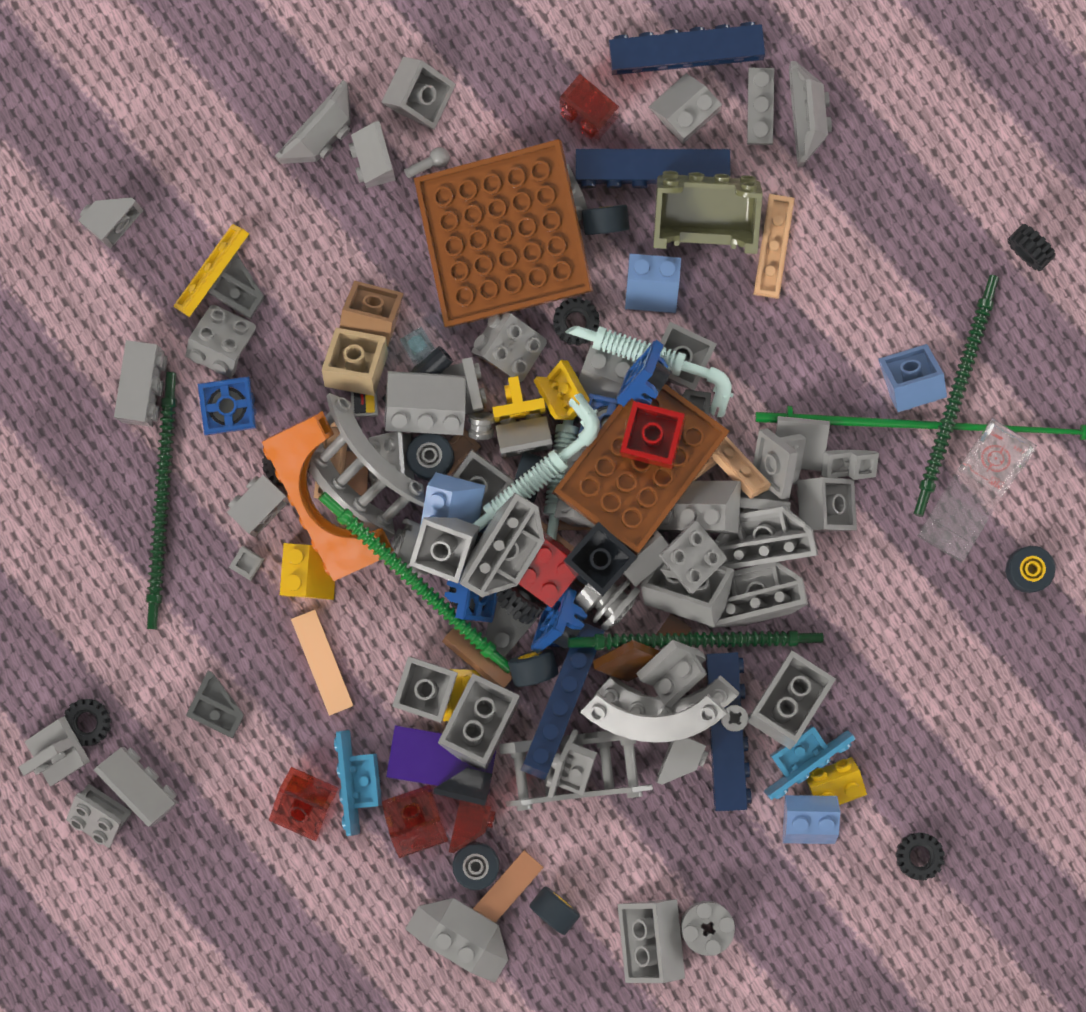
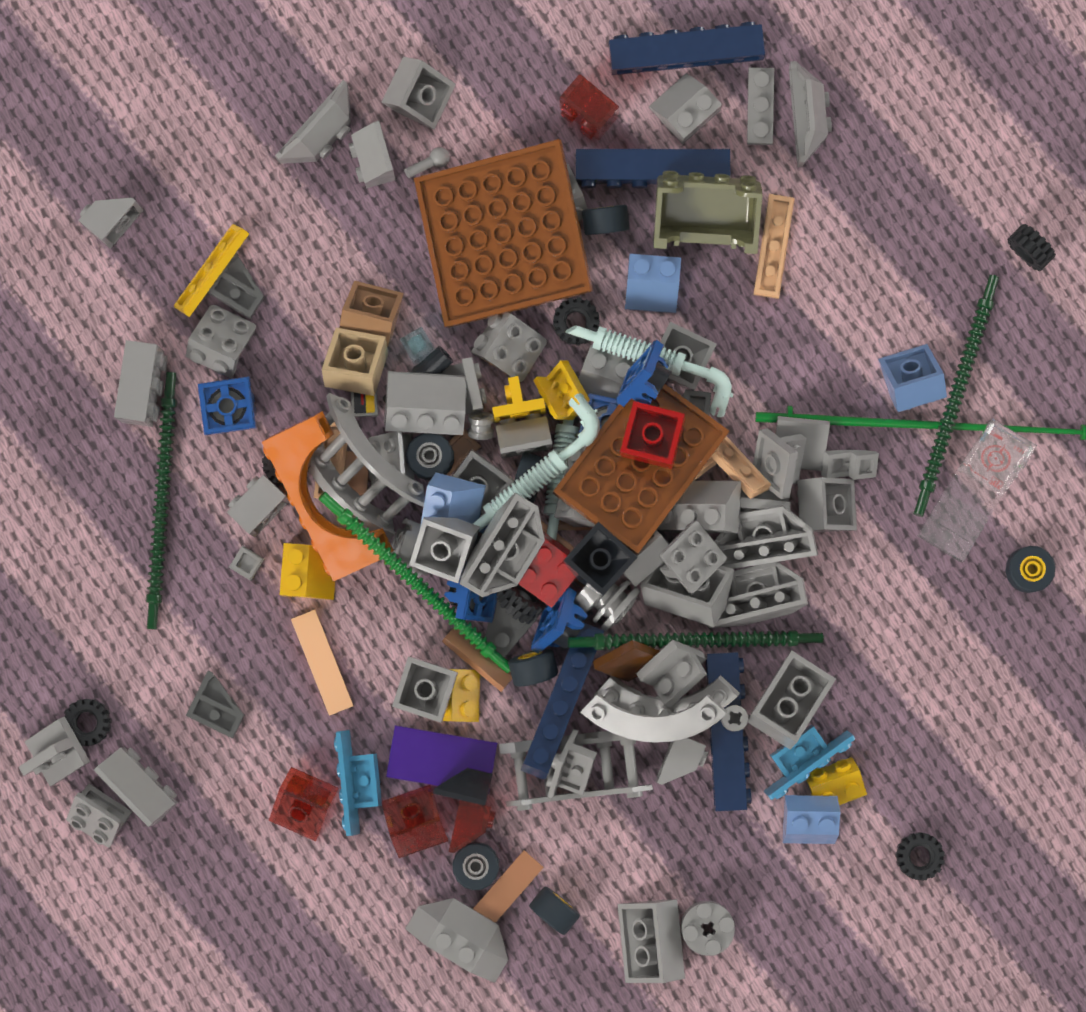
light grey slope [438,674,520,772] -> none
reddish brown tile [656,613,692,636] -> none

